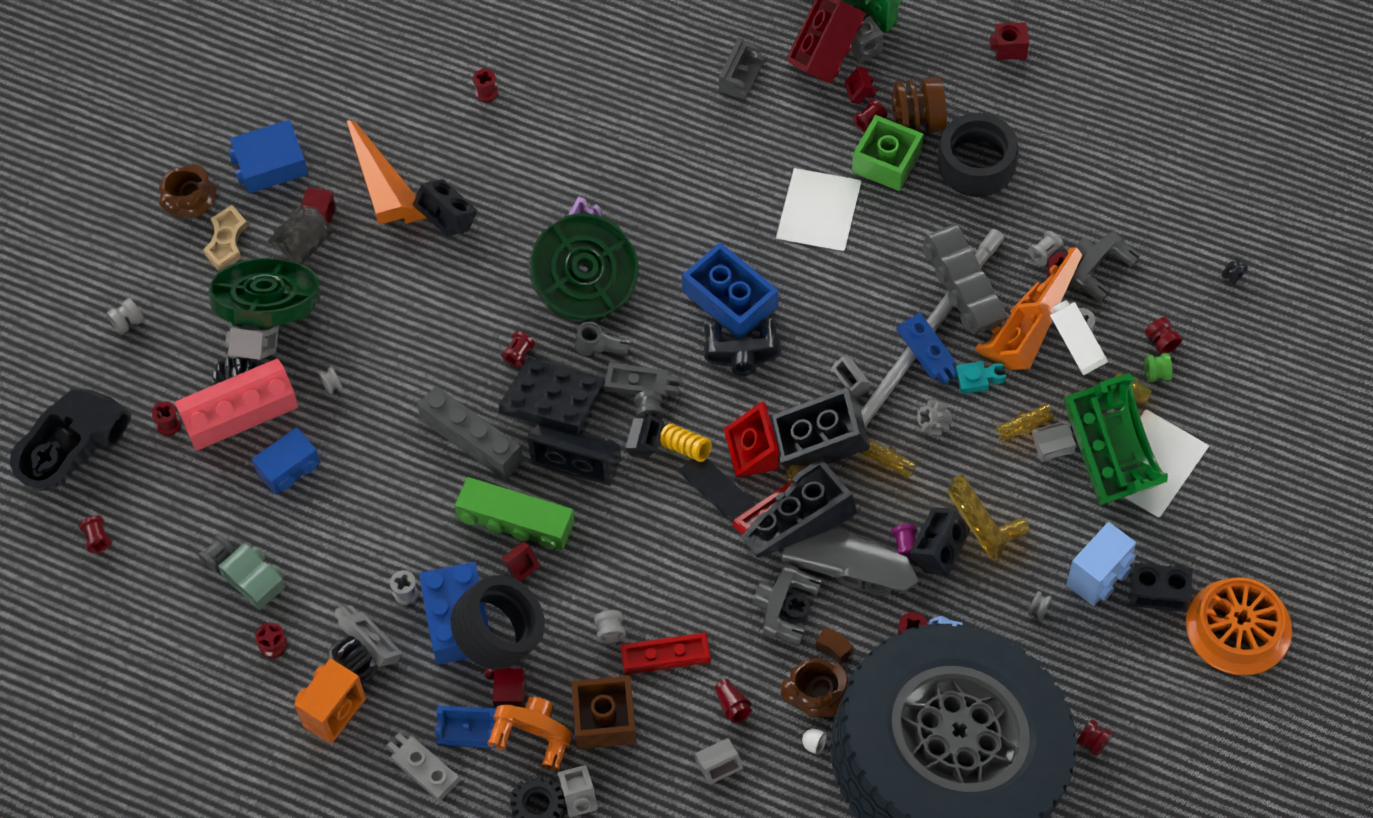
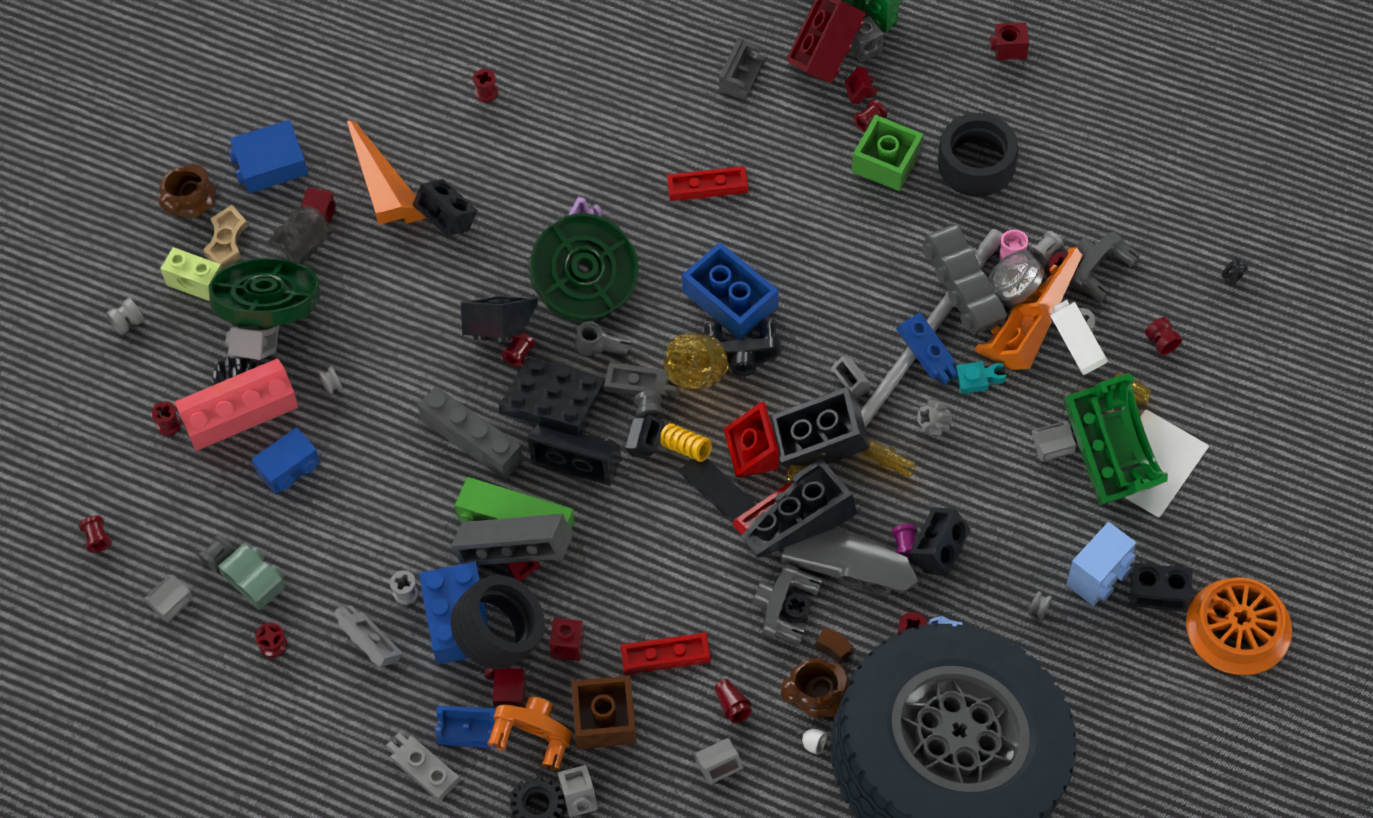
black piece [9,387,131,491] -> none
orange brick [294,658,366,744] -> none
black gear [329,635,377,684] -> none
light grey wheel [594,610,626,644] -> none
white sticker [776,168,861,251] -> none
reddish brown wheel [892,76,947,133] -> none
clear yellow piece [947,474,1030,560] -> none
clear yellow pin [996,403,1054,442] -> none
dark red wheel [1076,719,1113,757] -> none
bright green wheel [1144,353,1172,383] -> none
none -> light grey piece [144,574,193,623]
none -> yellowish green brick [160,247,222,301]
none -> dark grey brick [451,513,573,565]
none -> black slope [460,296,538,342]
none -> dark red brick [549,618,585,661]
none -> clear yellow brick [663,333,729,389]
none -> red tile [667,166,748,202]
none -> clear piece [988,250,1044,306]
none -> bright pink wheel [999,230,1028,267]

